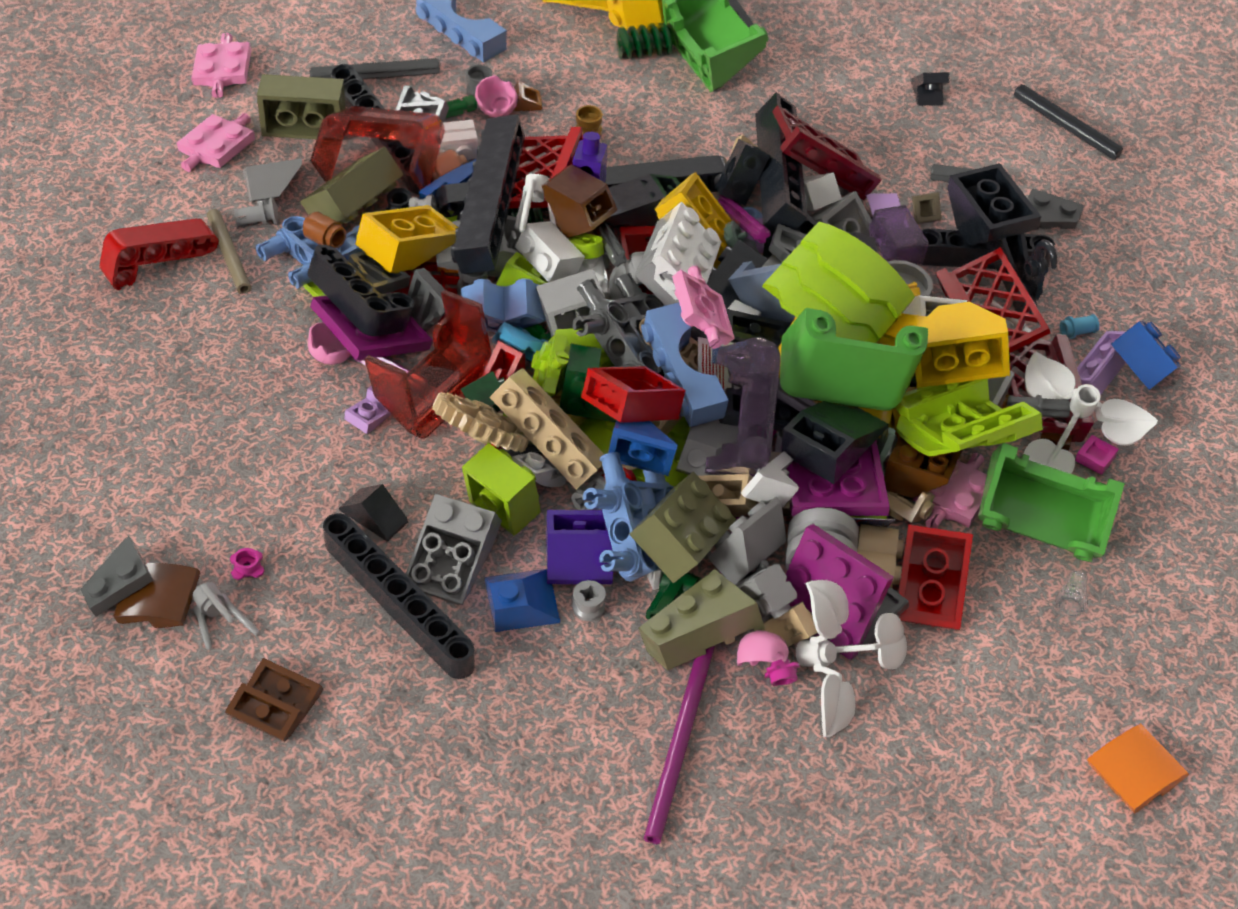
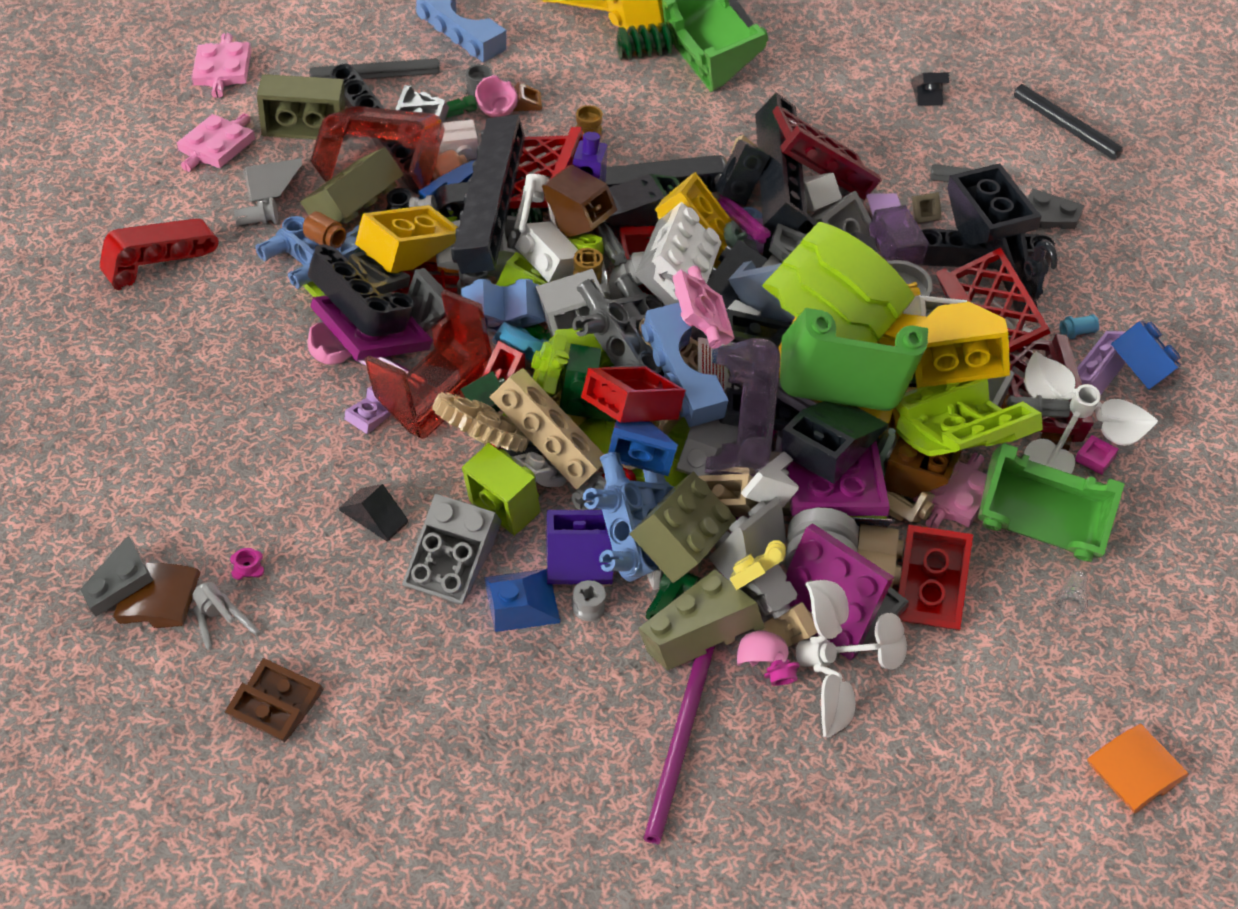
dark tan piece [207,209,252,294] -> none
black beam [323,513,475,679] -> none
none -> pearl gold wheel [573,248,603,284]
none -> light yellow plate [729,540,786,590]

